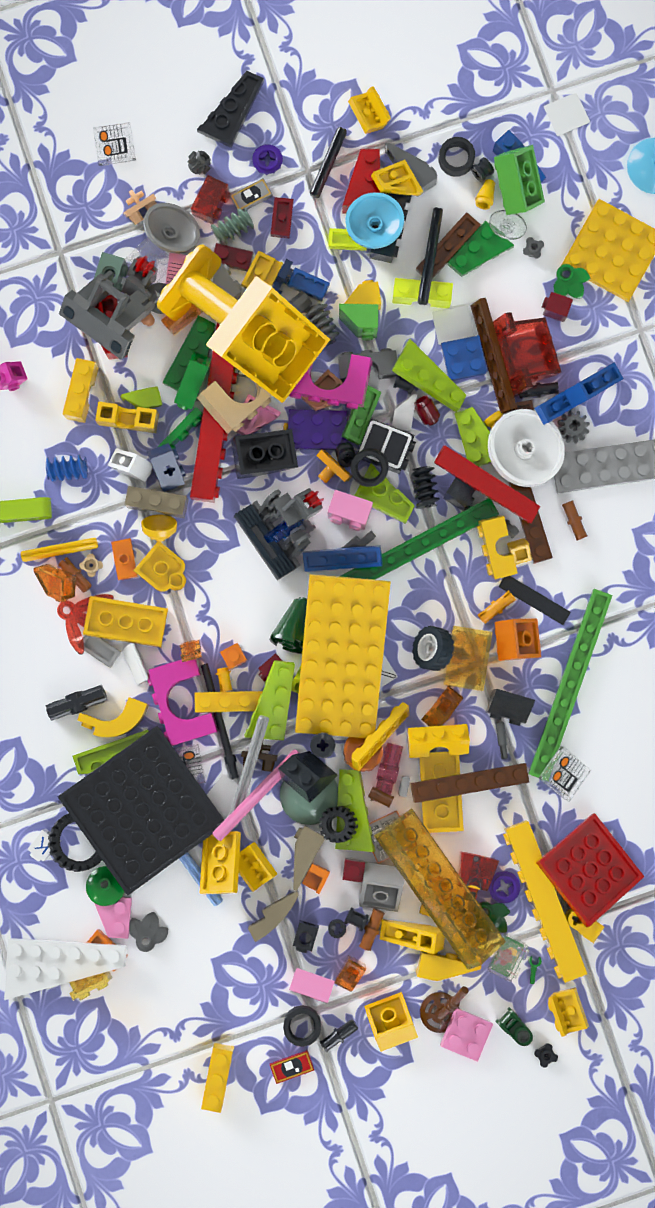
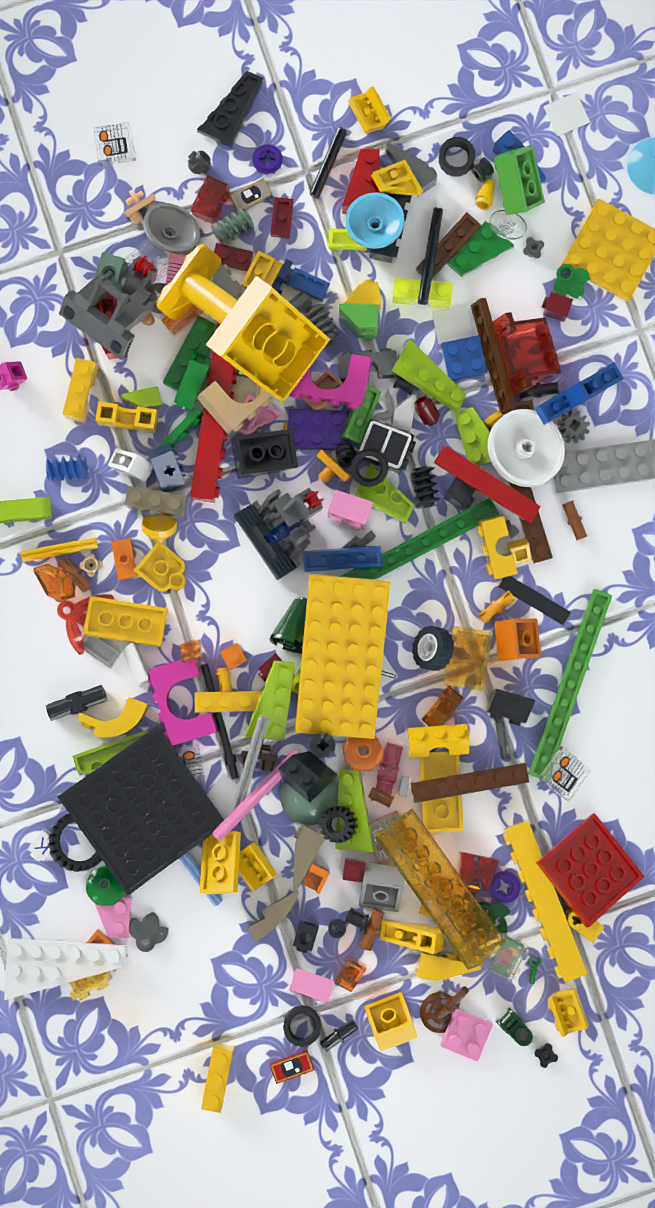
yellow plate [351,702,410,771] -> none

